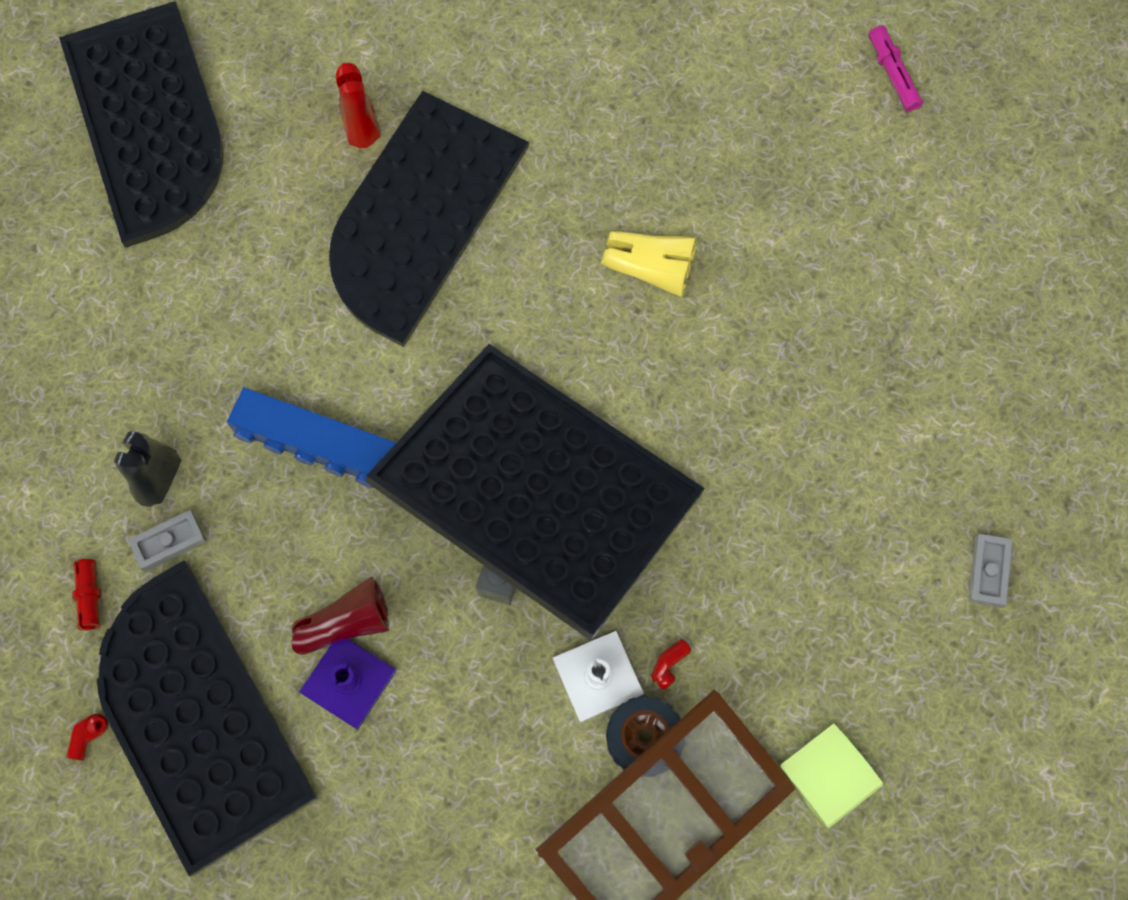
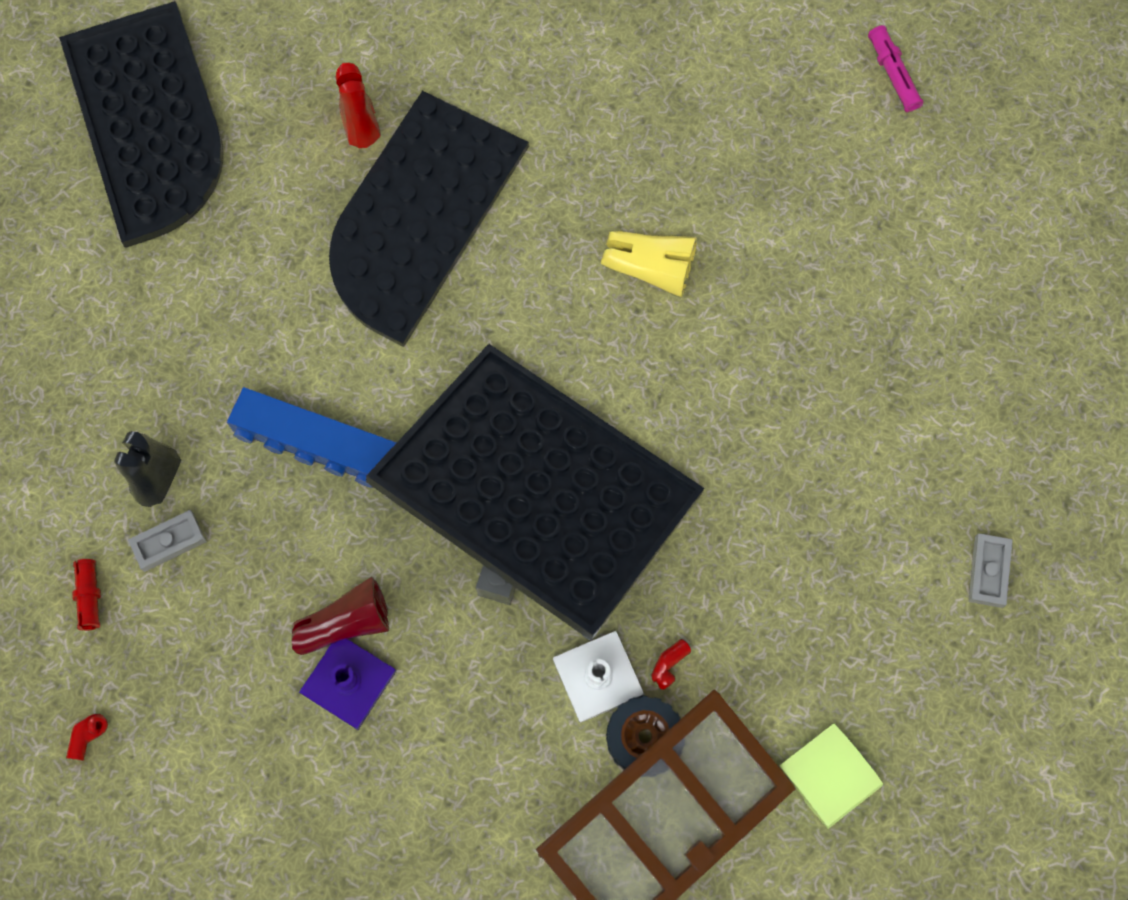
black plate [97,560,318,877] -> none

